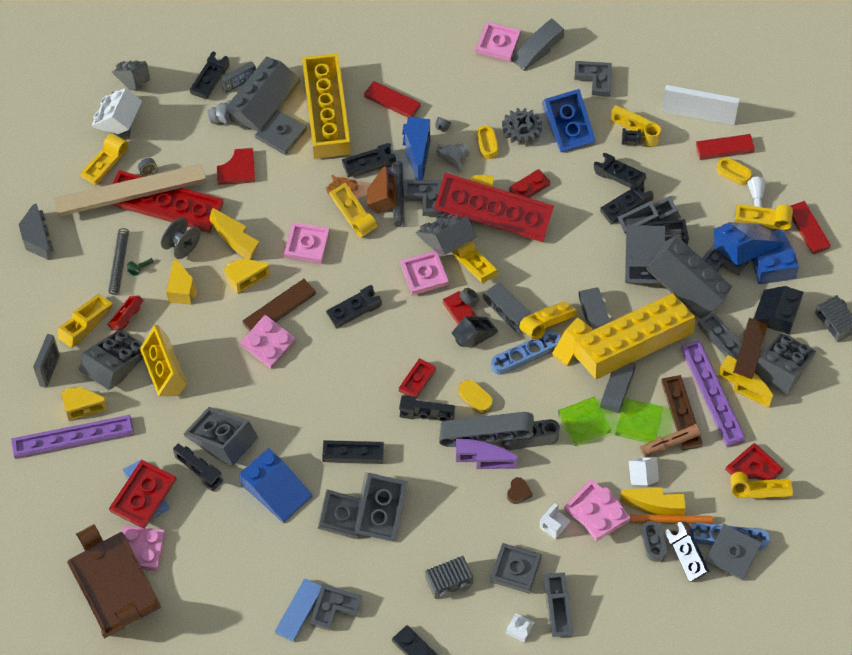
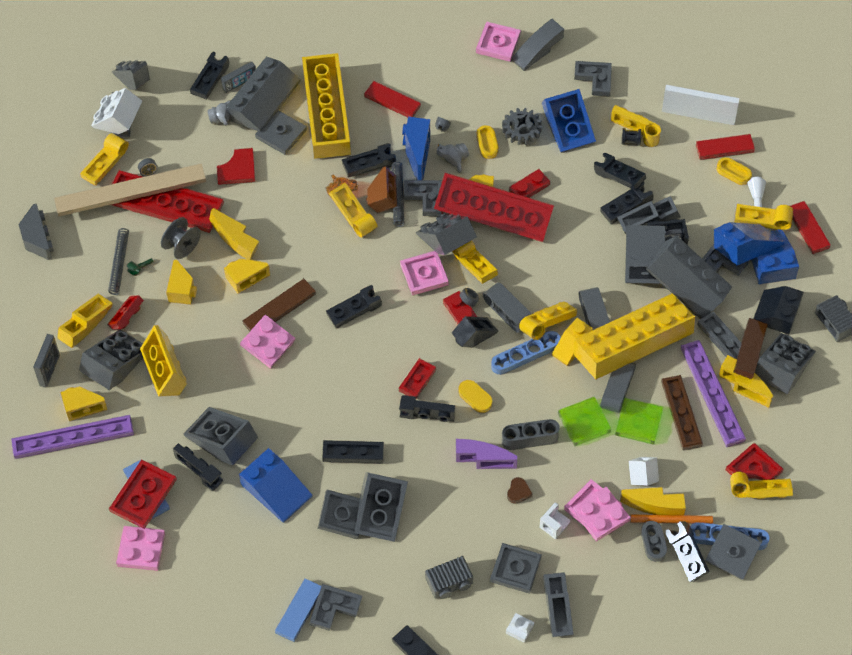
reddish brown panel [67,524,161,639] -> none
bright pink plate [284,222,330,264] -> none
dark grey beam [439,412,534,447] -> none
nougat pin [640,424,701,457] -> none

